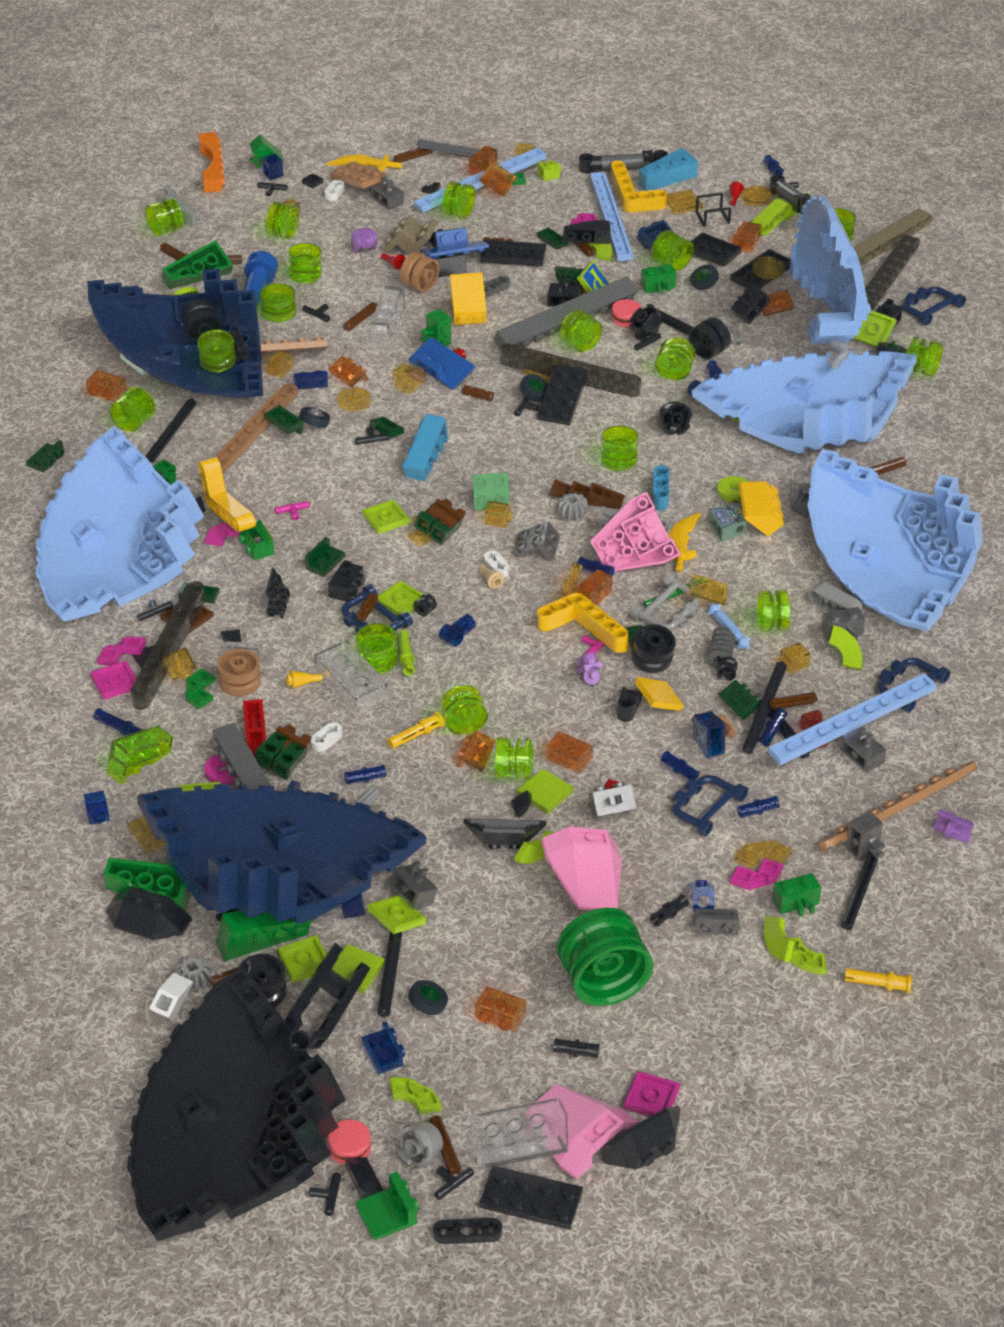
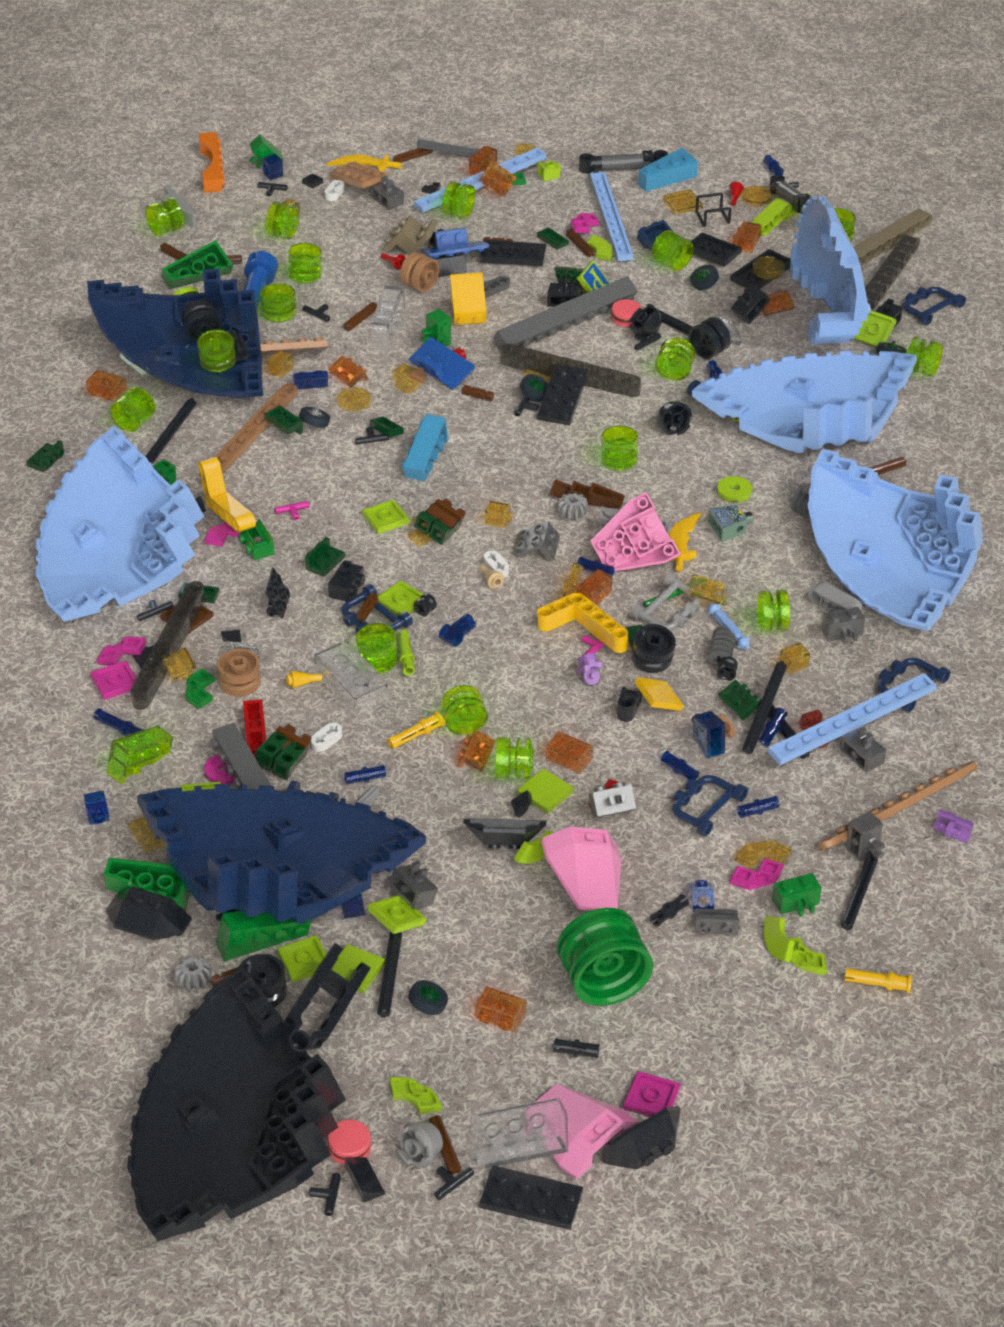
white slope [149,973,194,1022] -> none
medium lavender hair [351,228,377,253] -> none
green bracket [356,1171,419,1240] -> none
clear blue bracket [361,1021,405,1075] -> none
black beam [433,1218,502,1244] -> none
bracket [472,473,510,510] -> none
clear neon green wheel [560,310,603,352] -> none
black slope [562,220,611,244] -> none
yellow beam [611,161,667,212] -> none
green brick [640,264,676,293] -> none
dark azure beam [652,465,669,511] -> none
yellow slope [738,481,784,536] -> none
reddish brown axle [769,692,818,710] -> none
light grey piece [827,340,849,369] -> none
lime tile [829,625,863,671] -> none

